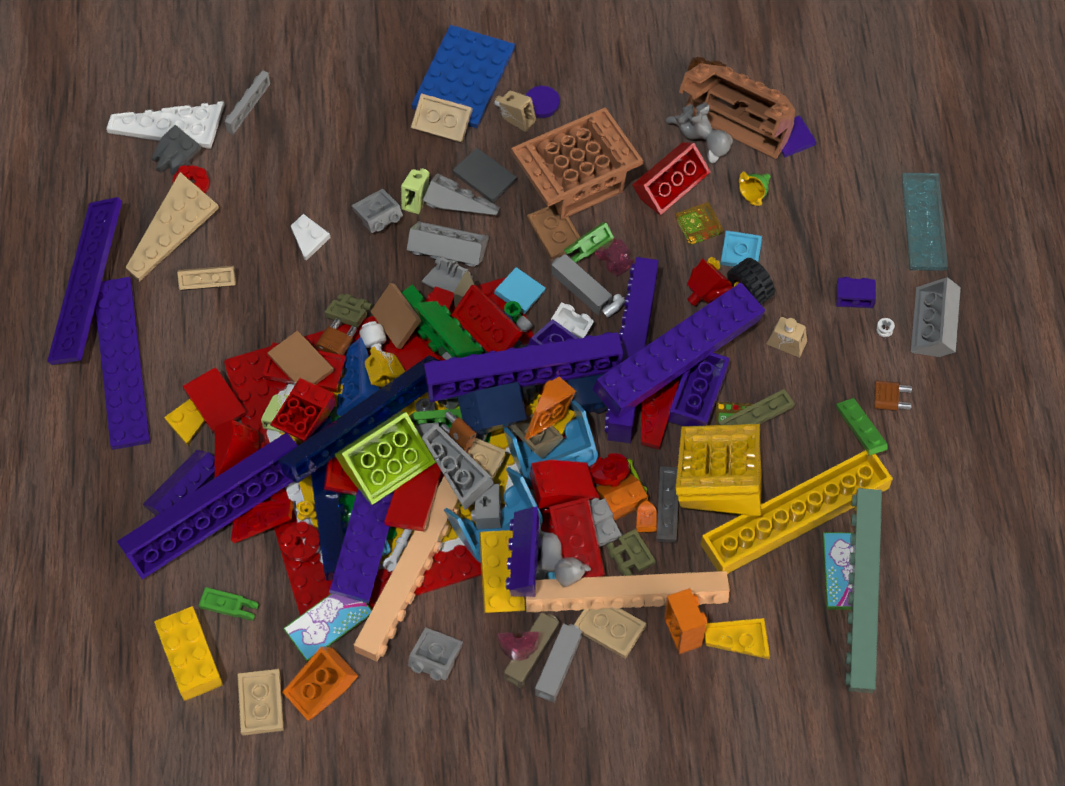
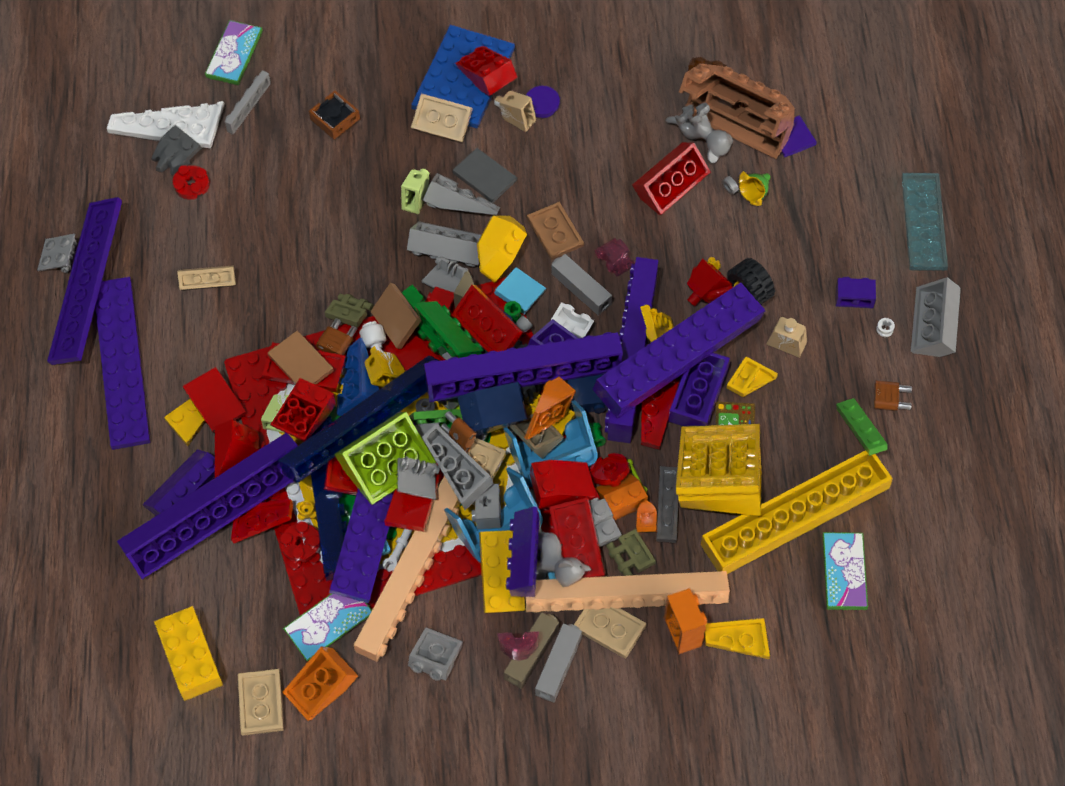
tan wing [126,172,219,282] -> none
bright green hinge [199,587,259,621] -> none
white wing [291,214,331,261] -> none
light grey plate [352,189,403,233] -> none
nougat wedge [511,107,643,220] -> none
bright green hinge [564,222,614,262] -> none
white arm [602,294,625,318] -> none
clear yellow tile [675,202,724,245] -> none
olive plate [718,389,795,425] -> none
medium azure tile [720,230,762,267] -> none
sand green brick [845,488,882,693] -> none
none -> light grey hinge [37,234,77,273]
none -> tile [205,20,262,85]
none -> piece [309,91,360,140]
none -> light grey hinge [397,456,440,500]
none -> red slope [455,46,518,96]
none -> yellow wedge [477,216,527,282]
none -> green bush [589,423,606,448]
none -> yellow wing [640,305,674,342]
none -> light grey tile [722,176,739,194]
none -> yellow wing [726,357,778,397]

